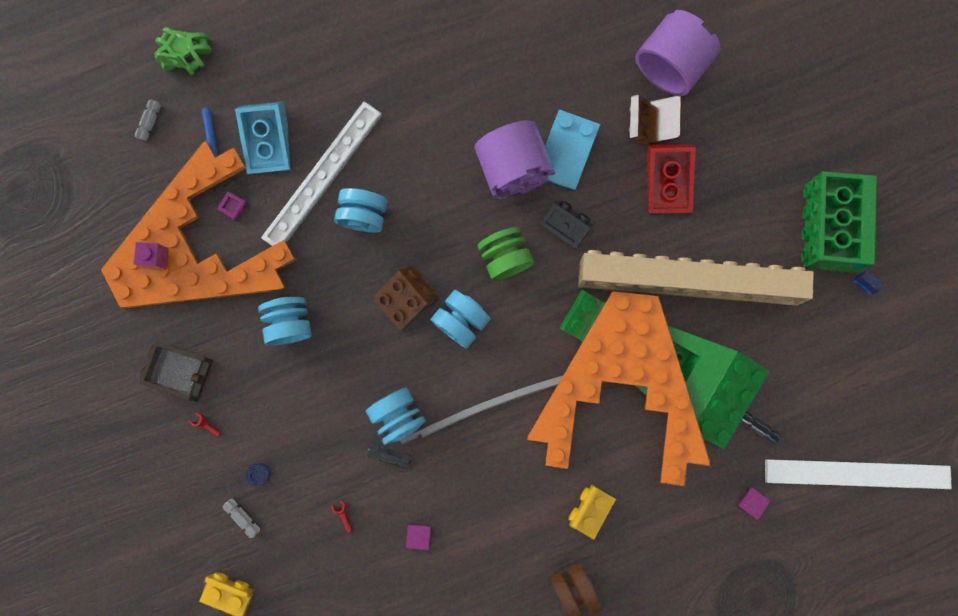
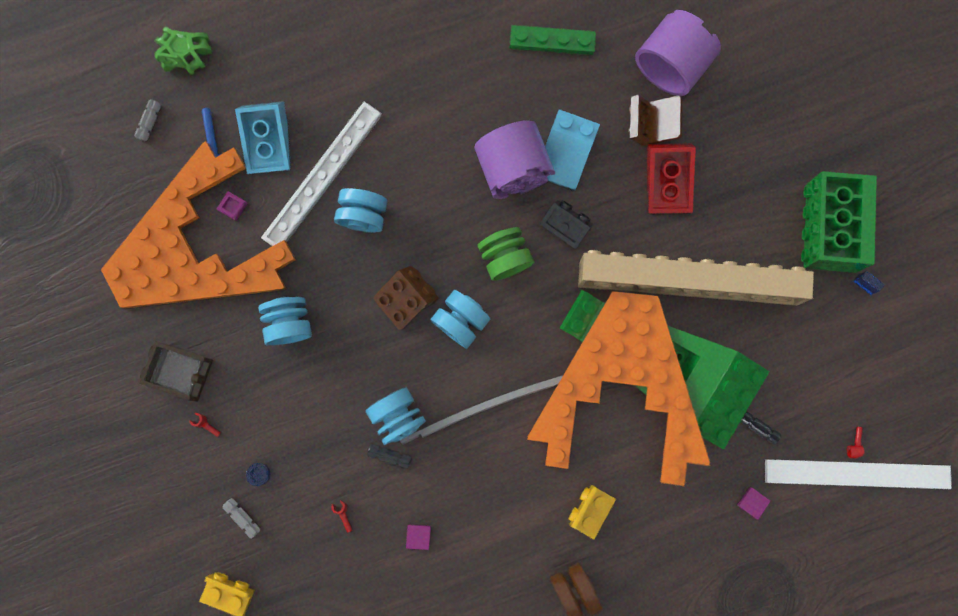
magenta brick [133,242,169,270] -> none
none -> green plate [510,25,596,55]
none -> red hand [847,427,865,458]

